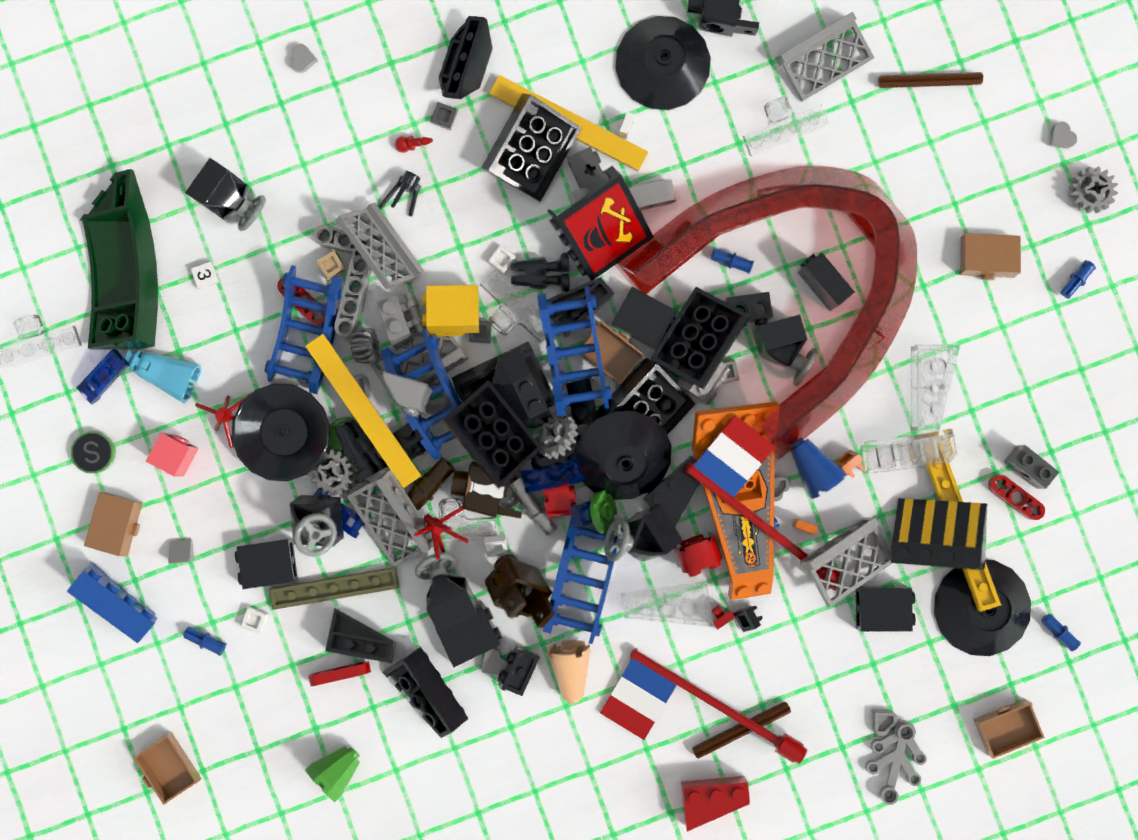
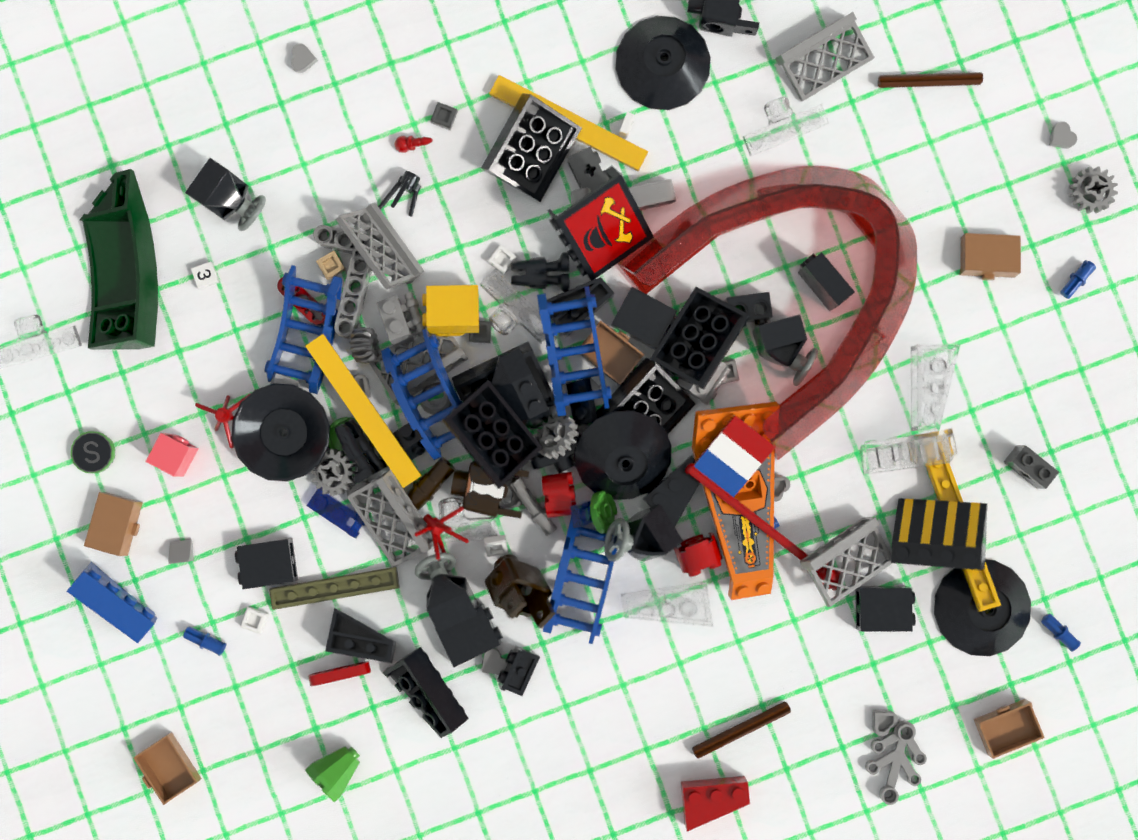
clear blue plate [77,349,130,405] -> none
medium azure piece [123,349,202,403] -> none
piece [289,495,344,557] -> none
light grey slope [383,372,432,418] -> none
black wedge [438,16,493,99] -> none
clear blue plate [520,459,585,493] -> none
light nougat cone [547,640,591,703] -> none
flag [600,648,808,764] -> none
blue axle [711,248,754,274] -> none
red tile [711,605,735,630] -> none
black tile [733,606,763,632] -> none
blue cone [790,438,847,499] -> none
orange tile [792,519,818,534] -> none
orange tile [835,449,864,478] -> none
red beam [988,475,1045,520] -> none

